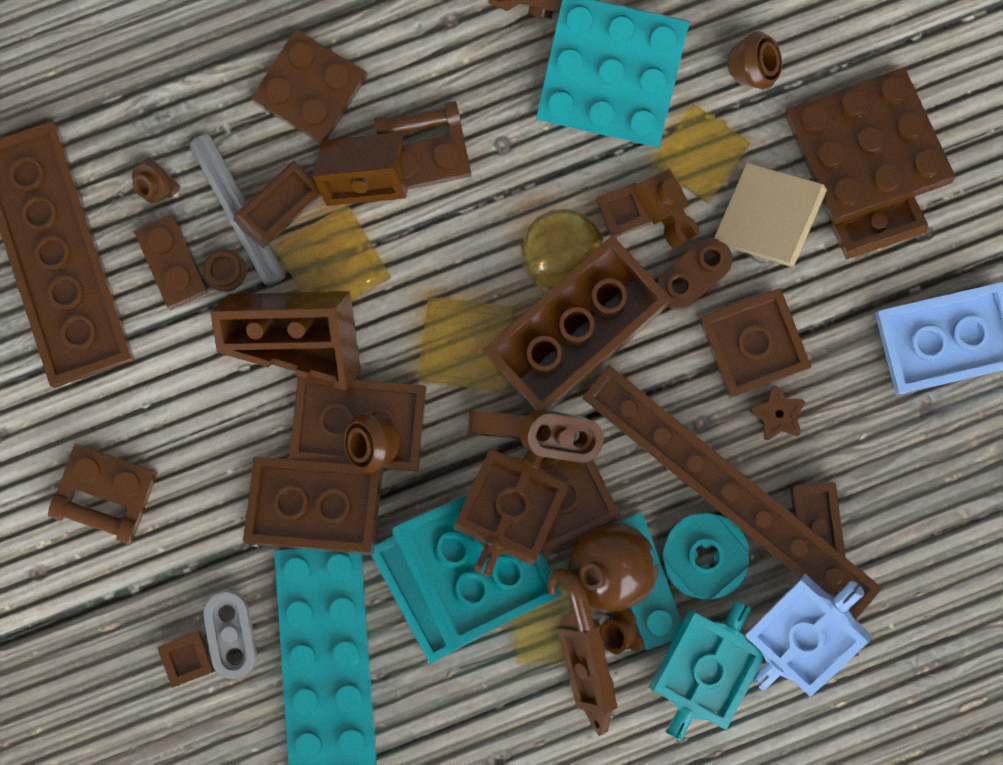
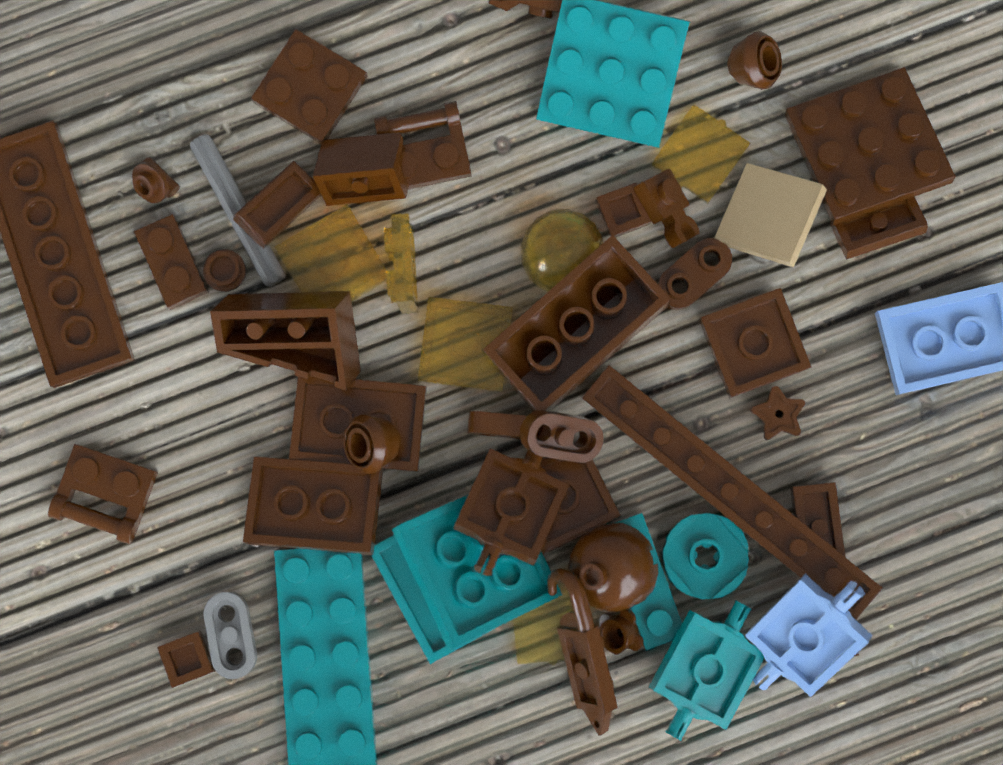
none -> clear yellow plate [384,213,419,314]

